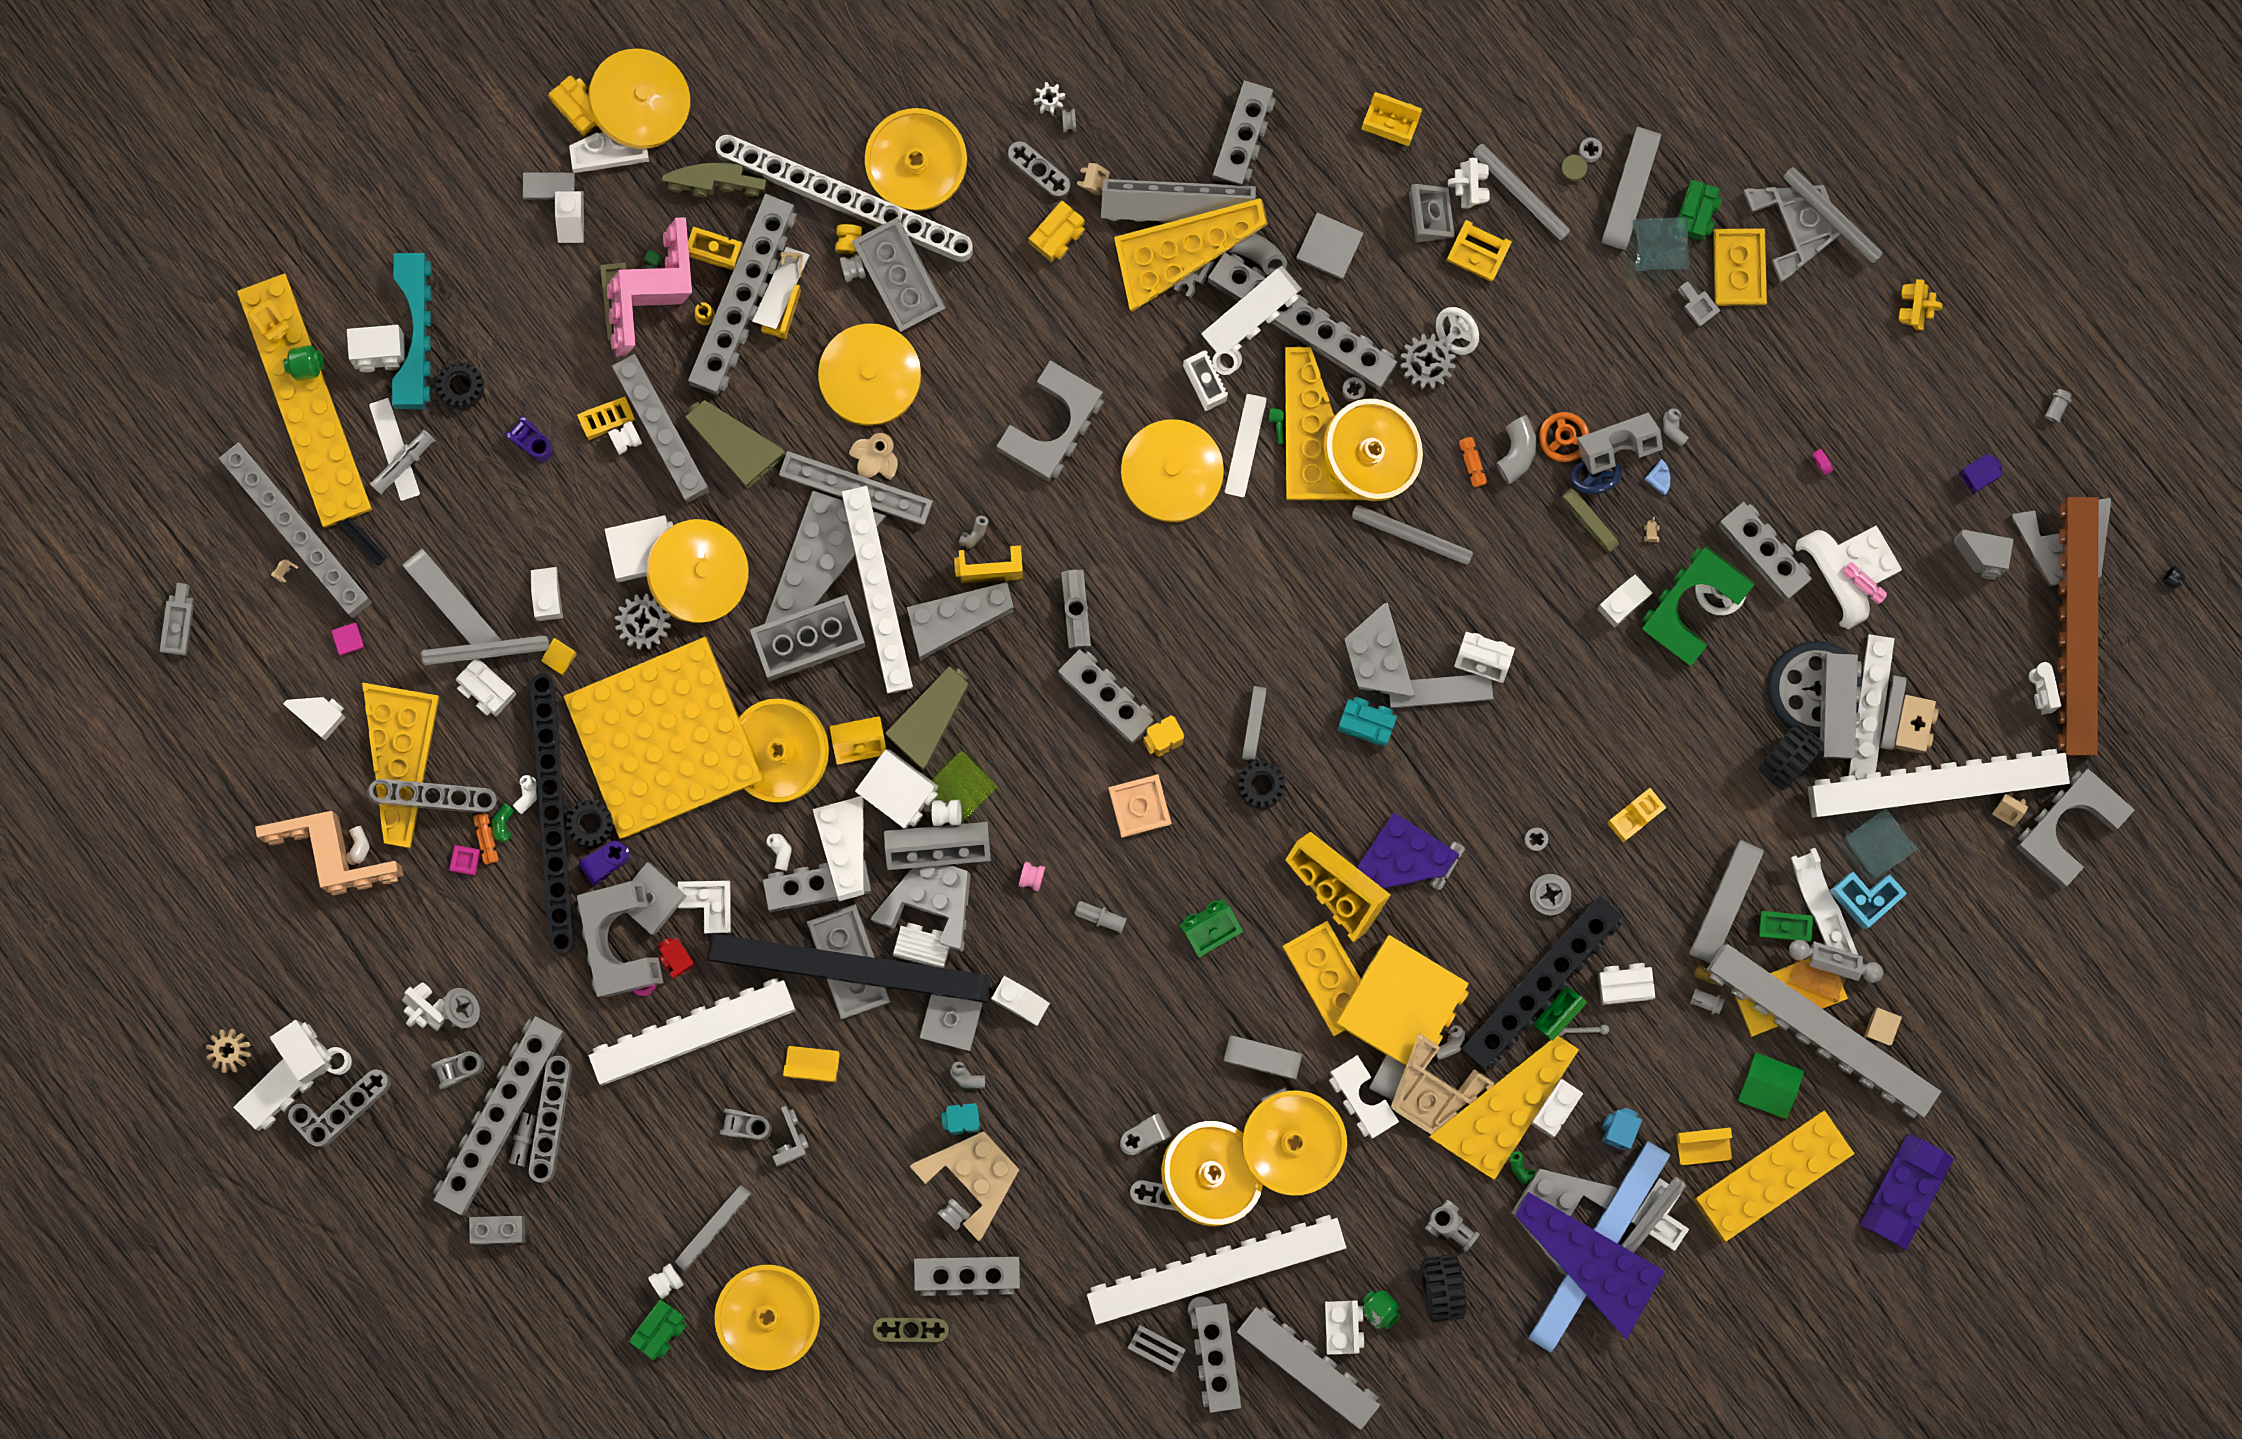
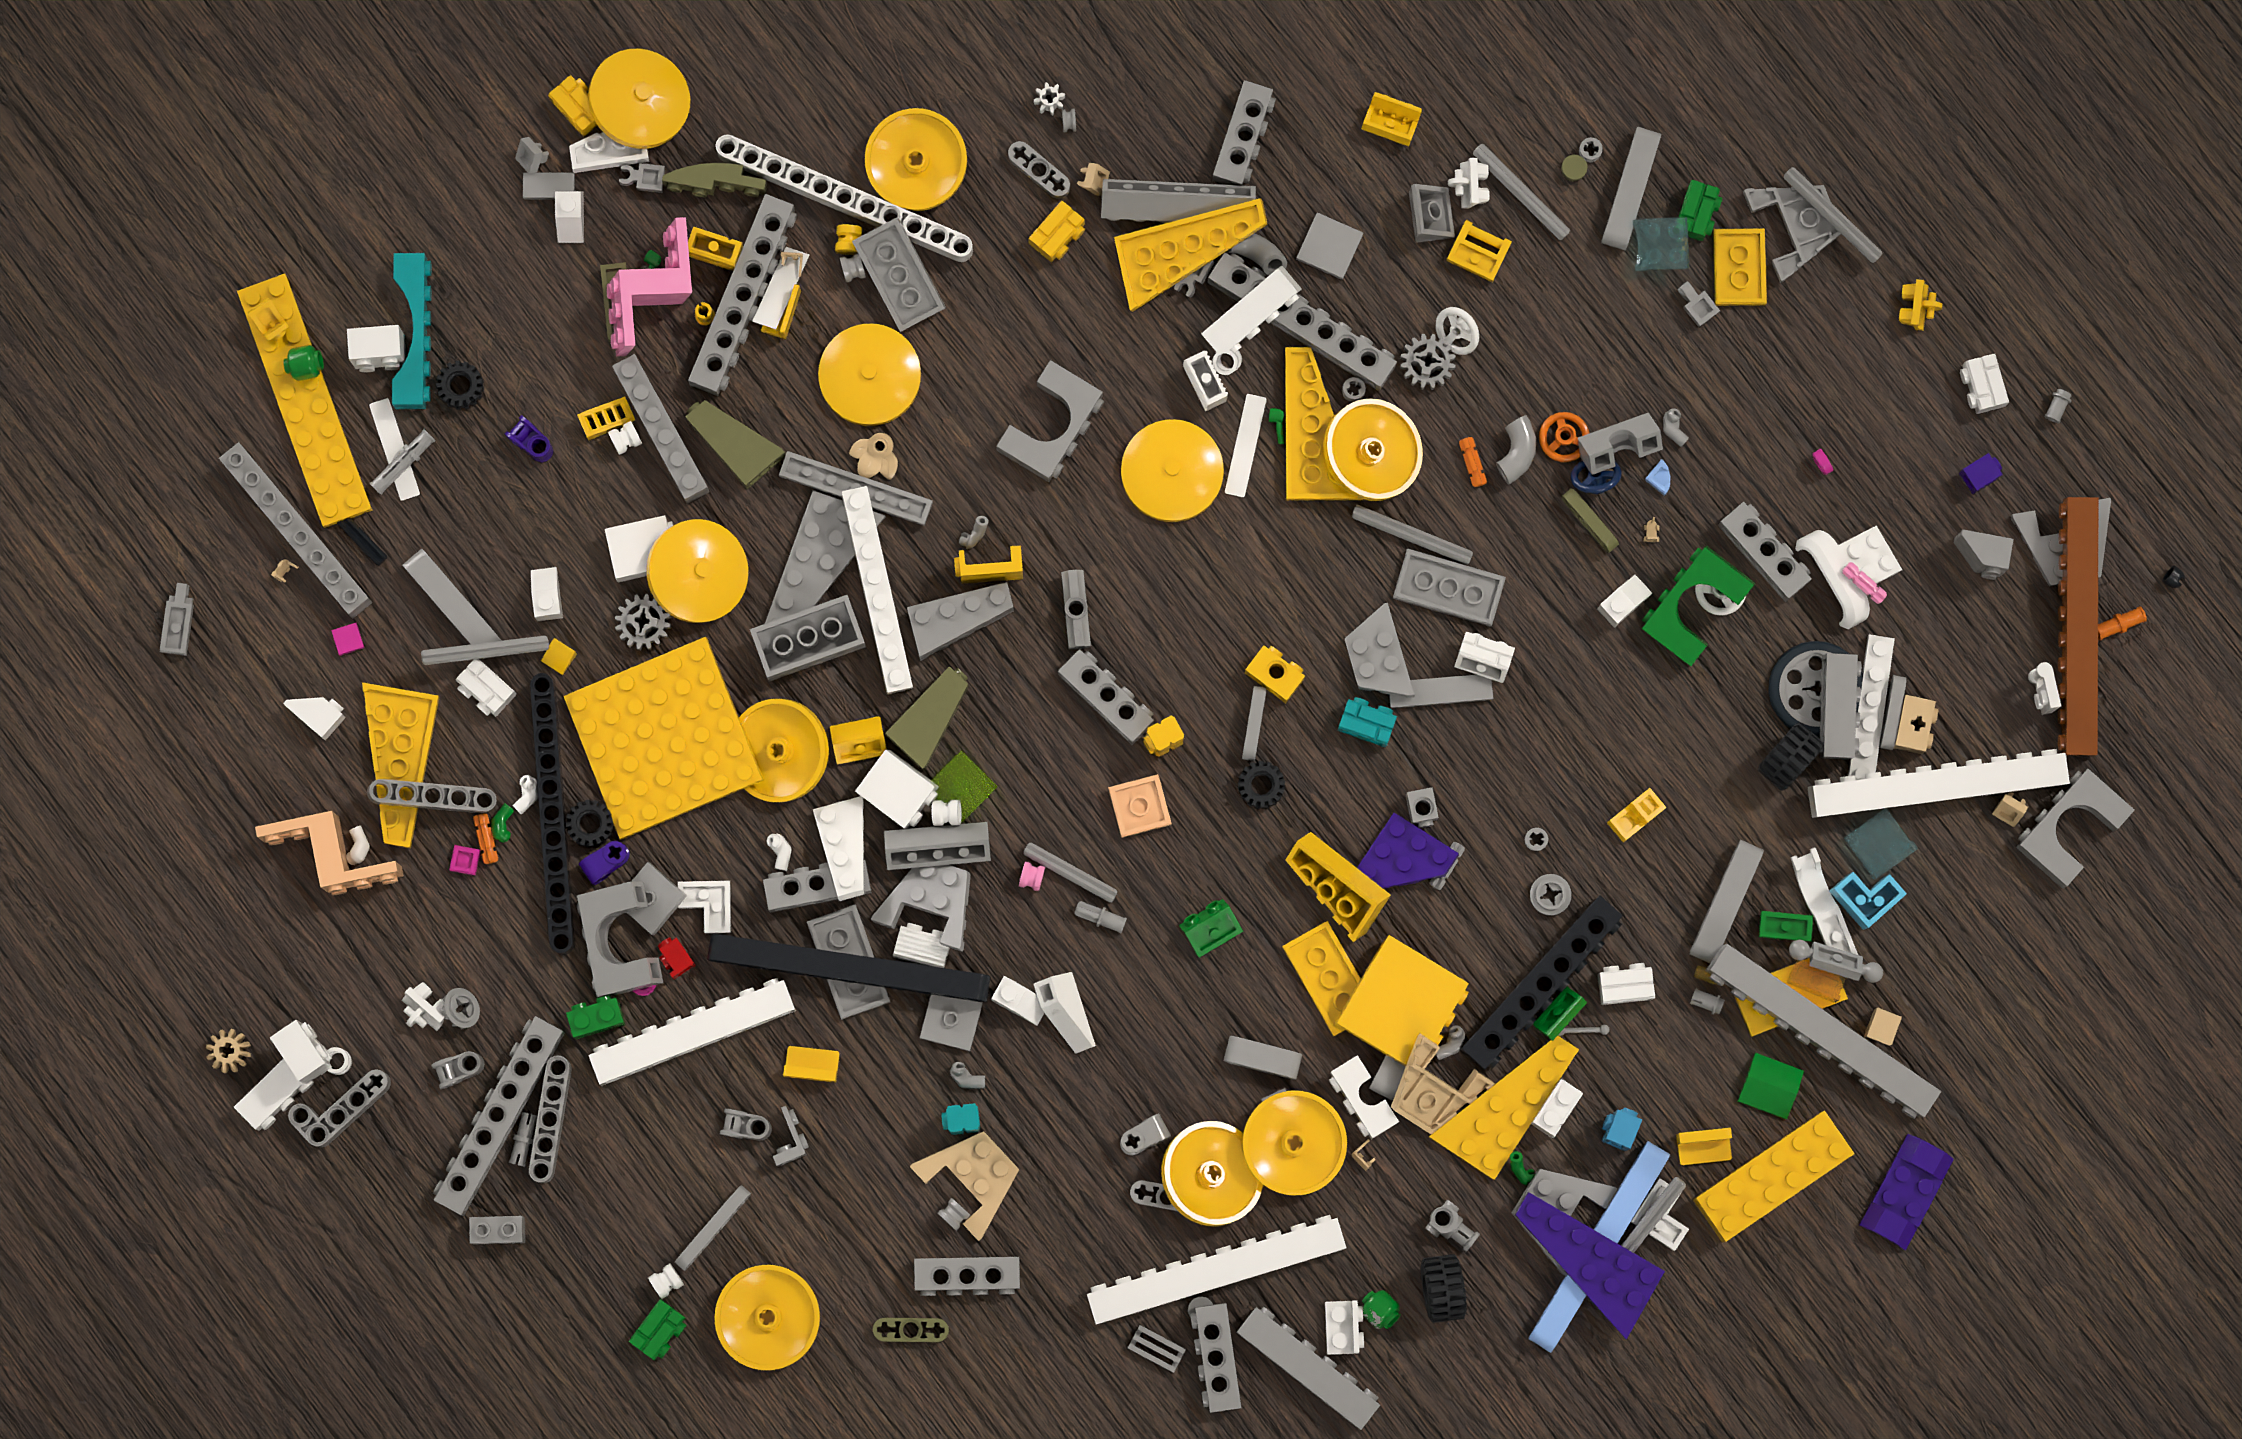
none -> light grey tile [515,137,549,174]
none -> green brick [566,995,626,1040]
none -> light grey plate [619,163,665,193]
none -> light grey axle [1024,843,1117,902]
none -> white slope [1034,972,1096,1054]
none -> yellow brick [1245,646,1305,704]
none -> tan piece [1352,1139,1376,1171]
none -> light grey tile [1393,549,1506,627]
none -> light grey brick [1406,787,1439,828]
none -> white brick [1960,354,2009,414]
none -> orange pin [2098,606,2147,640]

